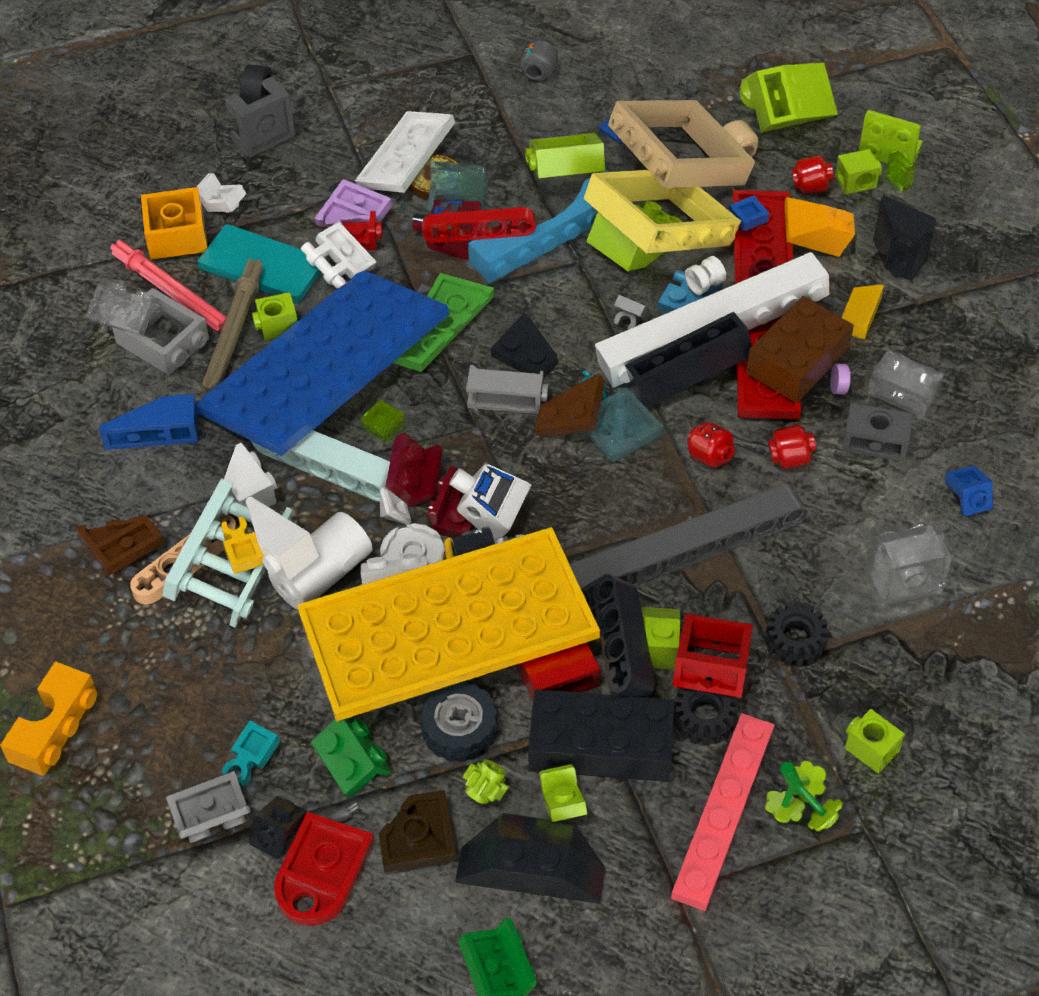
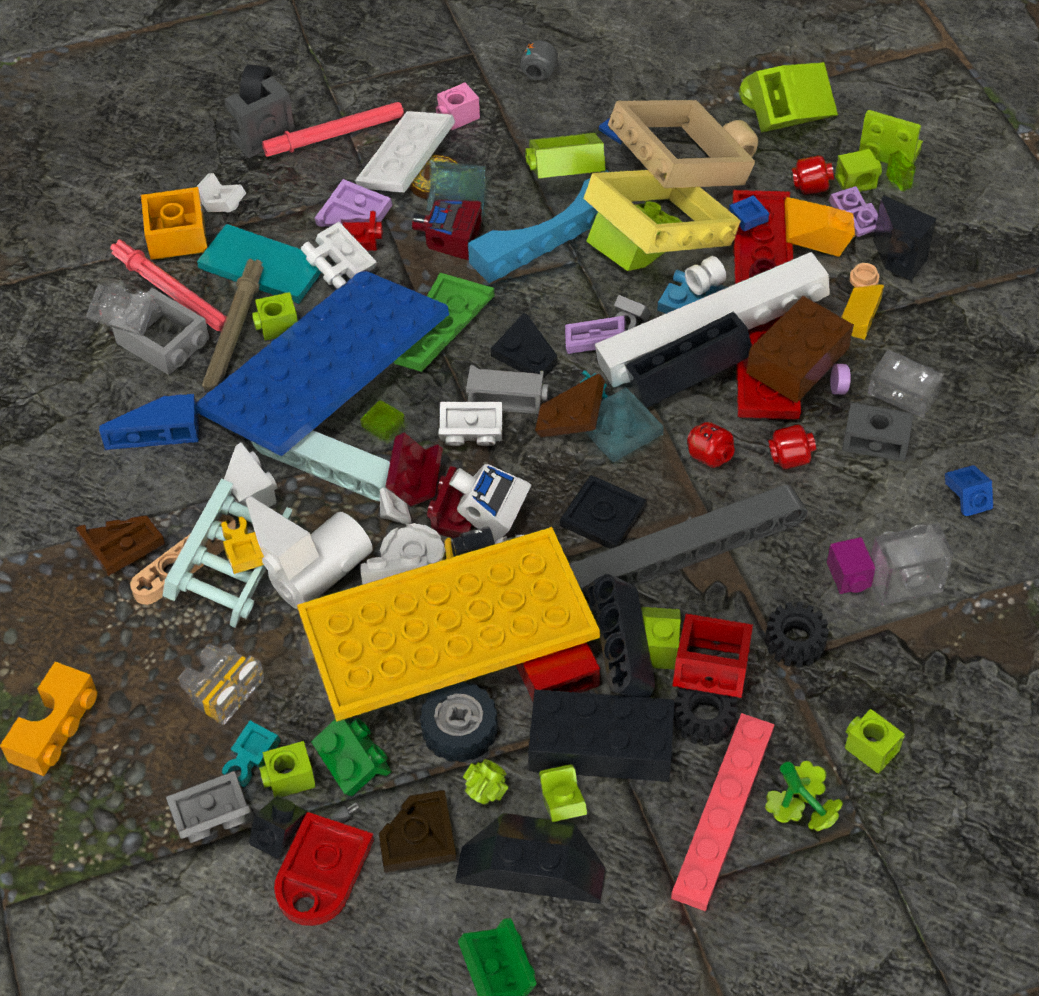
red beam [422,207,536,243] -> none
none -> clear hips [179,643,264,726]
none -> lime brick [259,741,316,798]
none -> coral axle [262,102,404,157]
none -> bright pink brick [436,83,480,130]
none -> white bracket [439,402,502,446]
none -> black tile [560,475,647,549]
none -> lavender tile [565,316,626,354]
none -> magenta brick [827,537,876,594]
none -> lavender slope [829,186,878,237]
none -> light nougat plate [849,263,879,287]

